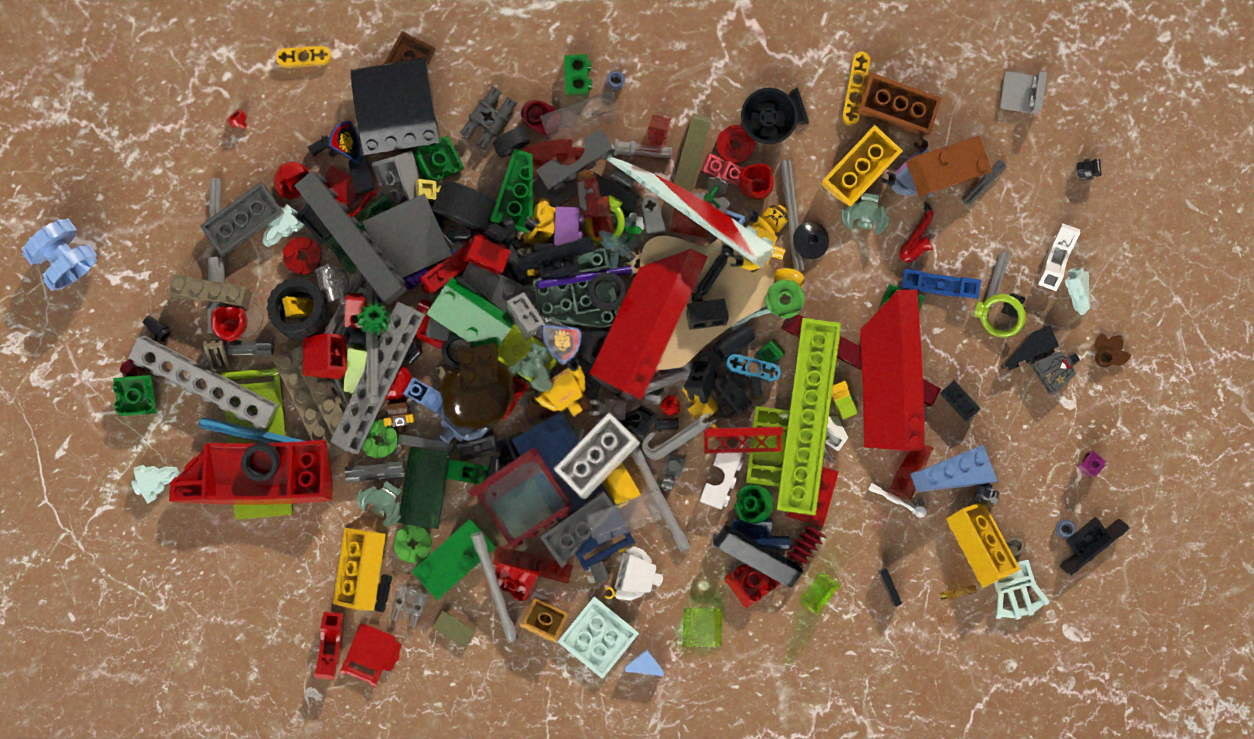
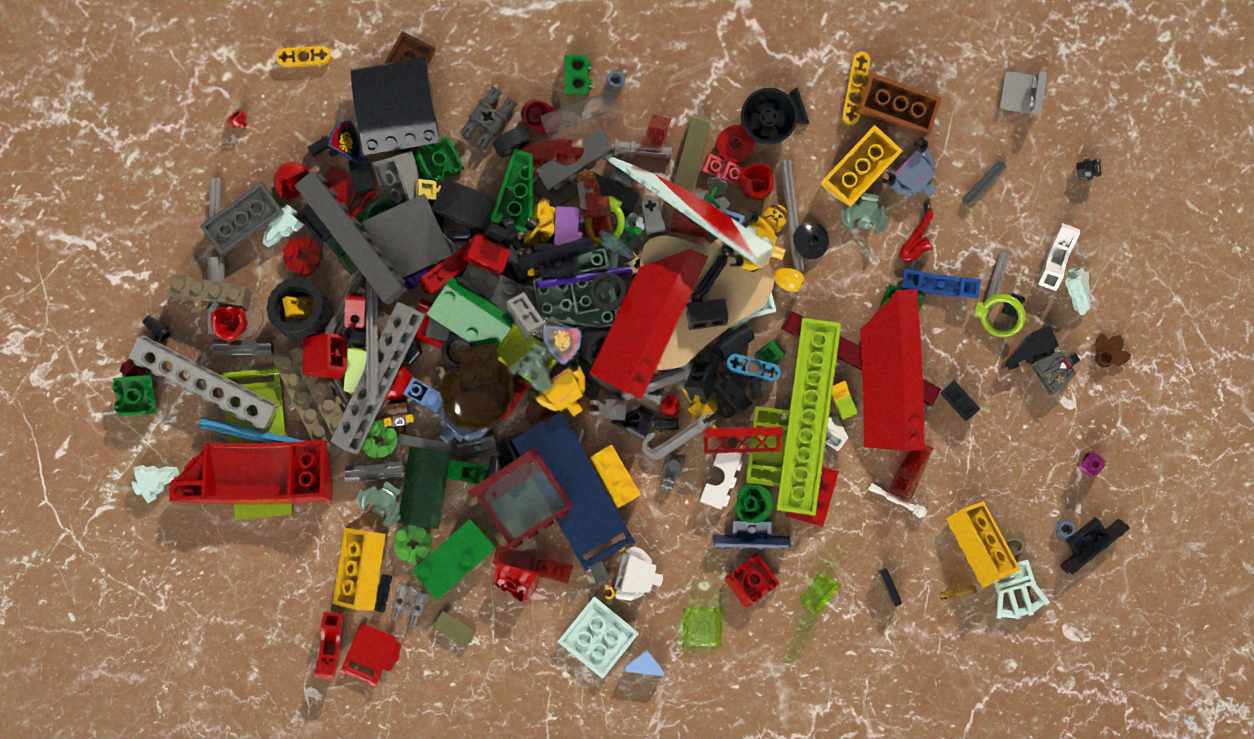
light blue piece [21,218,98,291] -> none
dark tan tile [203,339,231,372] -> none
black tyre [241,442,281,481] -> none
clear piece [315,264,350,306] -> none
green gear [357,302,391,335] -> none
light grey piece [471,532,518,642] -> none
pearl gold slope [520,597,569,643] -> none
dark grey wing [539,491,615,568] -> none
white brick [554,413,640,498] -> none
clear windscreen [586,490,664,544] -> none
light grey piece [630,445,691,552] -> none
beam [713,525,804,588] -> none
bright green plate [766,279,805,318] -> none
dark red piece [786,526,827,569] -> none
dark orange brick [906,136,992,198] -> none
medium blue wedge [911,445,997,492] -> none
black piece [974,483,1000,505] -> none

